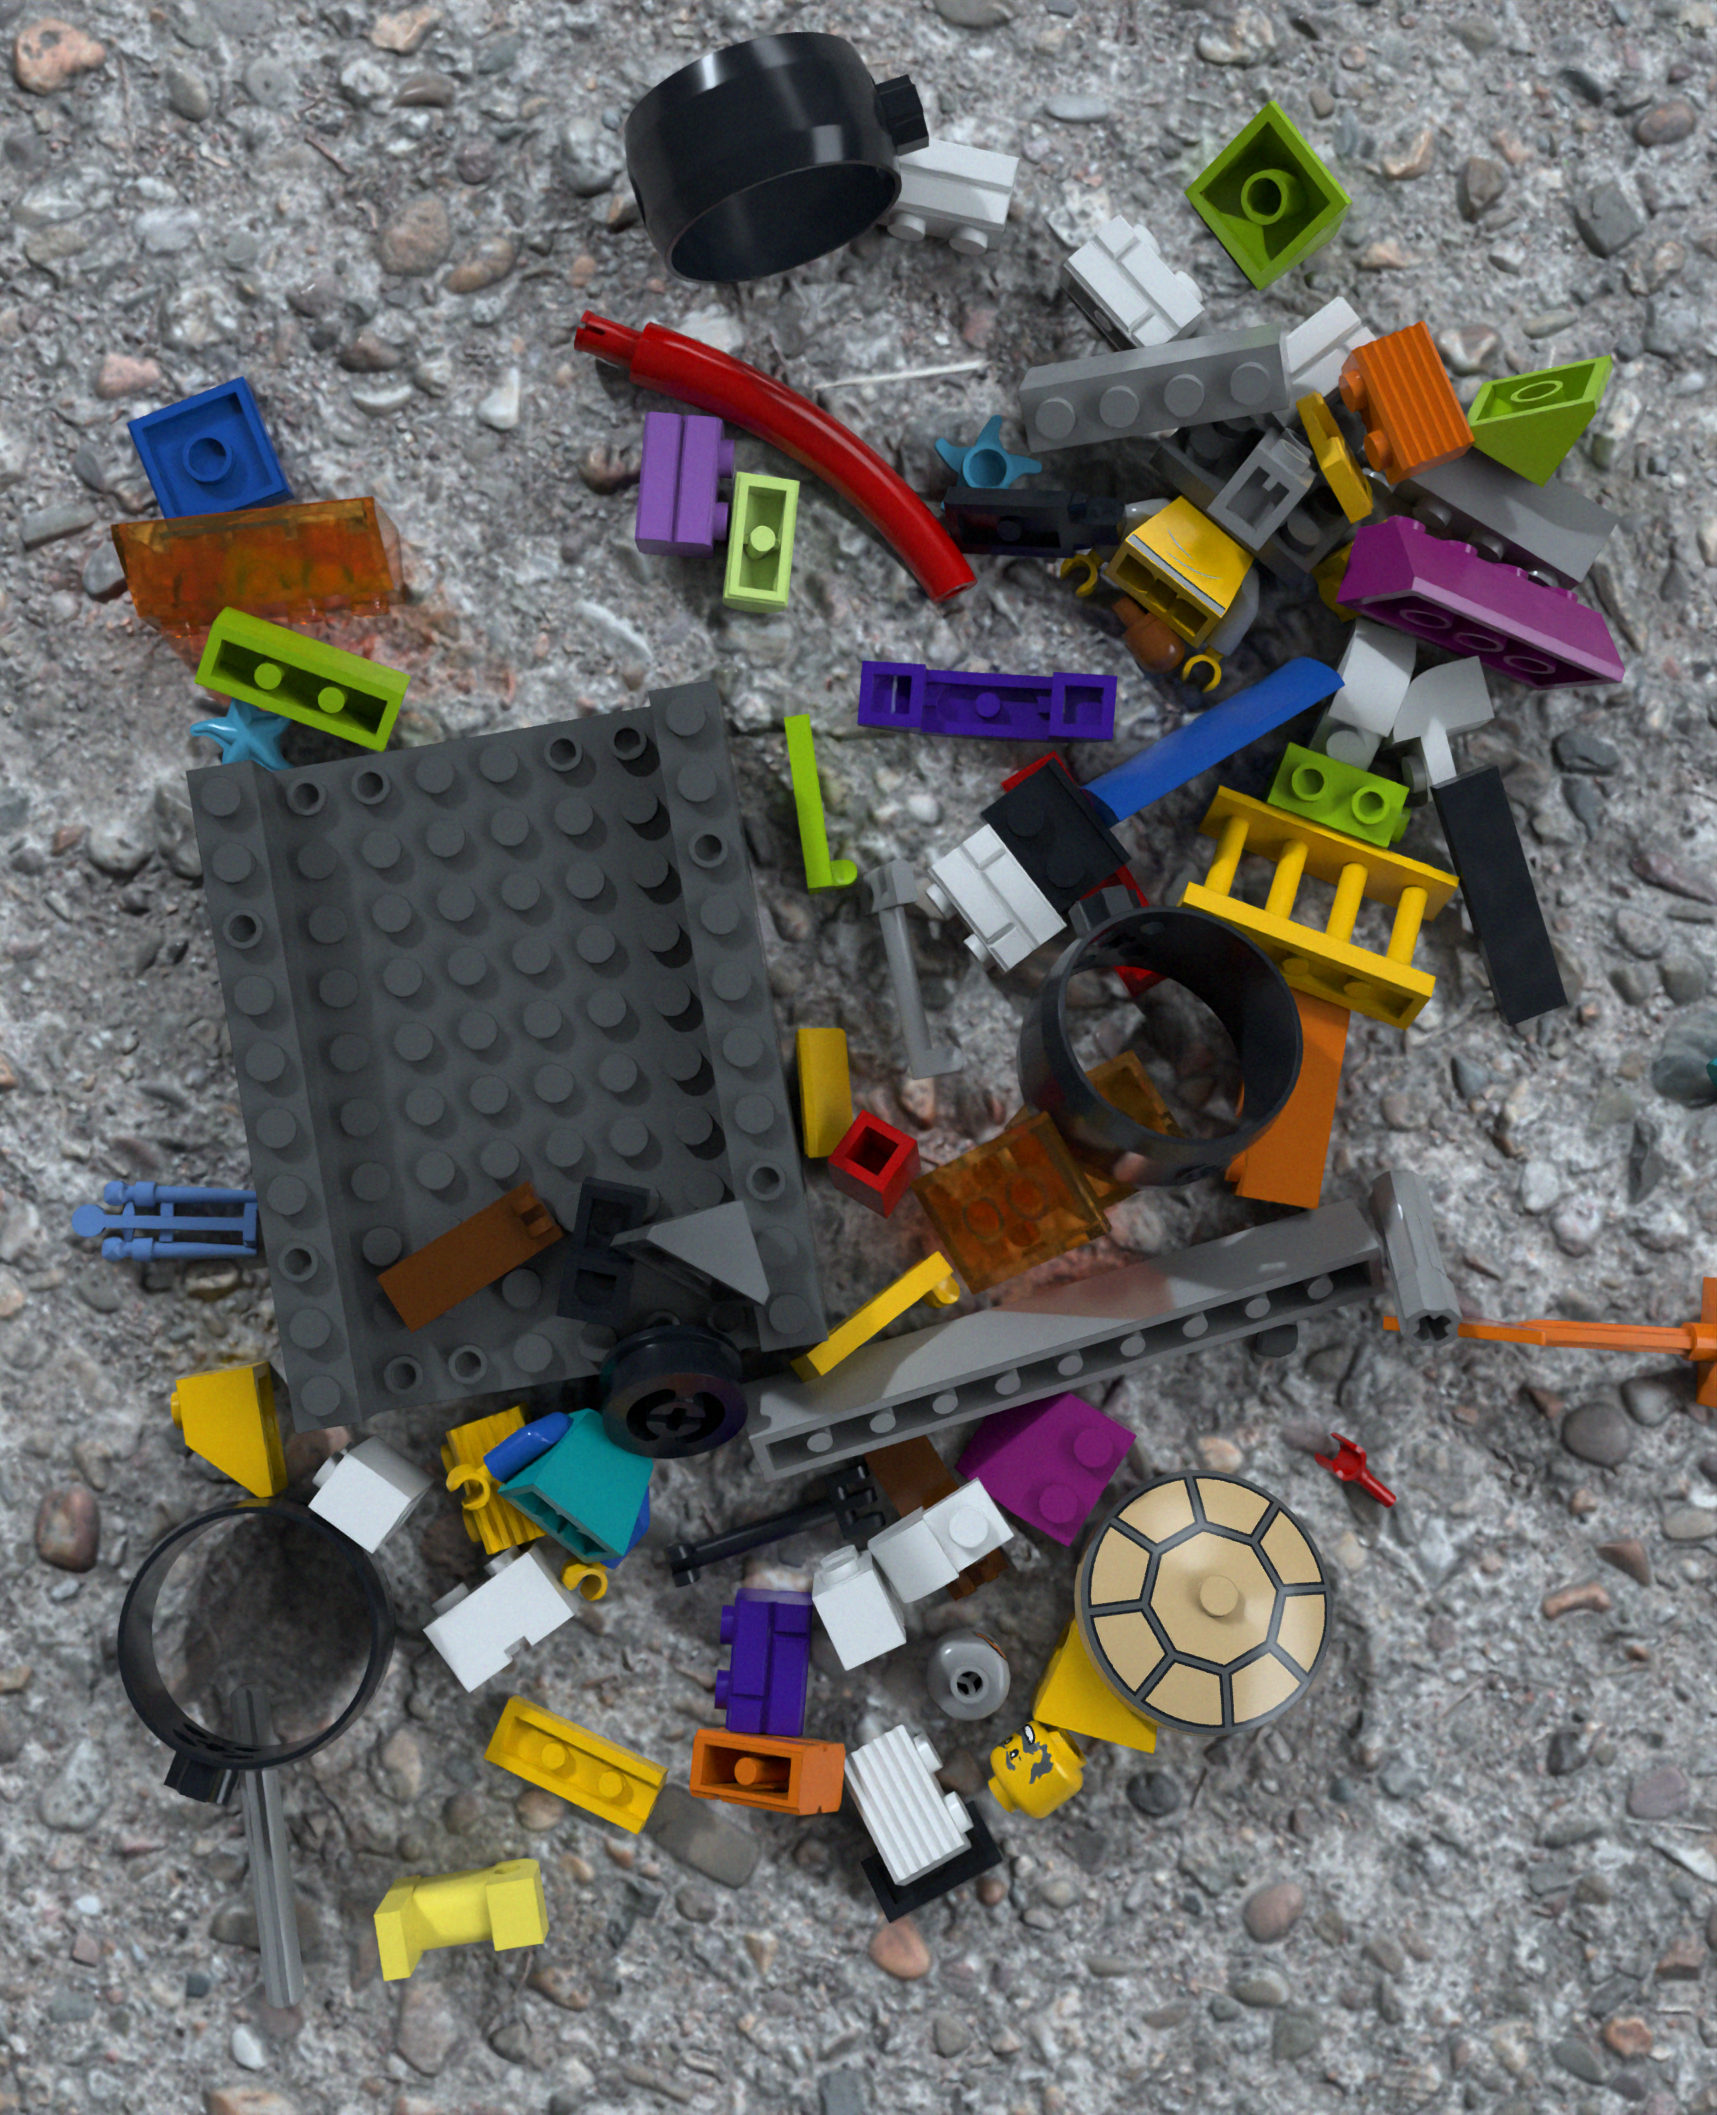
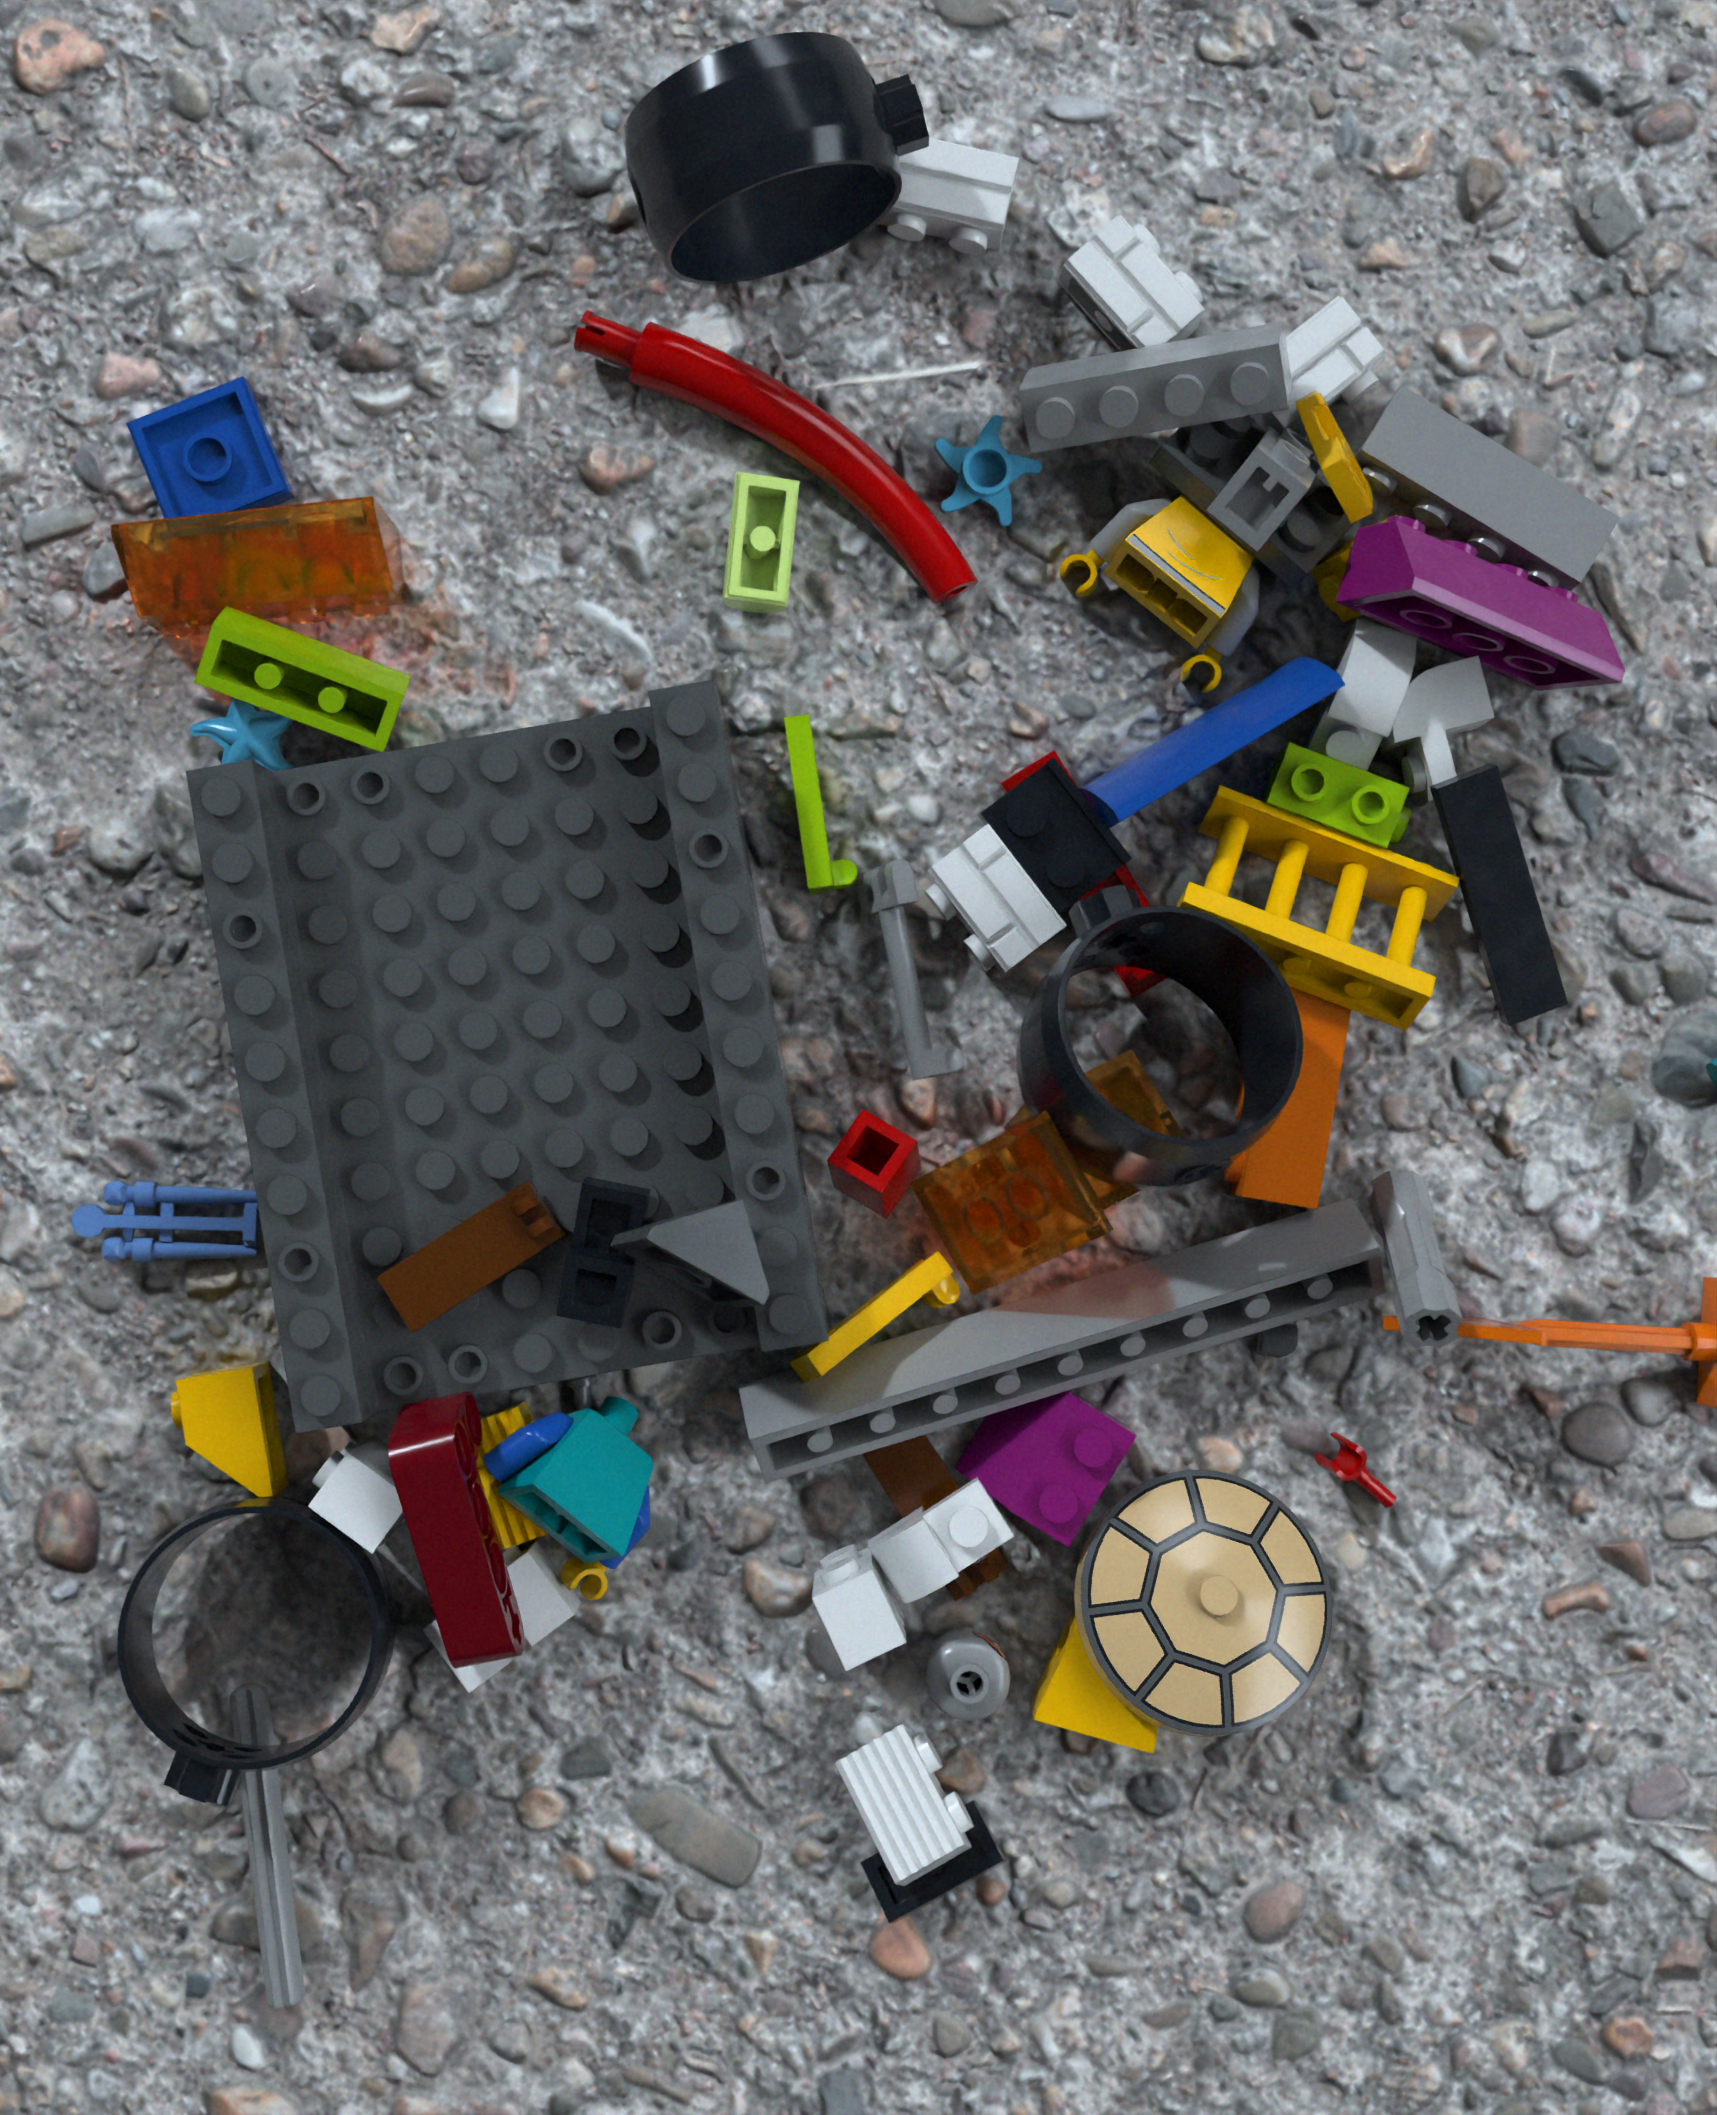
light yellow piece [374,1859,549,1981] -> none
yellow hinge [483,1694,669,1835] -> none
black wheel [599,1325,748,1459] -> none
medium lavender brick [635,412,735,560] -> none
black hinge [663,1462,886,1588] -> none
orange brick [689,1727,846,1816] -> none
dark purple brick [714,1587,813,1736] -> none
yellow slope [795,1028,853,1158] -> none
dark purple slope [857,660,1118,743] -> none
black hinge [943,487,1127,559] -> none
yellow head [988,1719,1087,1819] -> none
dark orange cylinder [1111,594,1185,674] -> none
lime slope [1183,100,1353,291] -> none
orange brick [1338,321,1475,485] -> none
lime slope [1466,355,1613,488] -> none
none -> dark red beam [388,1391,524,1669]

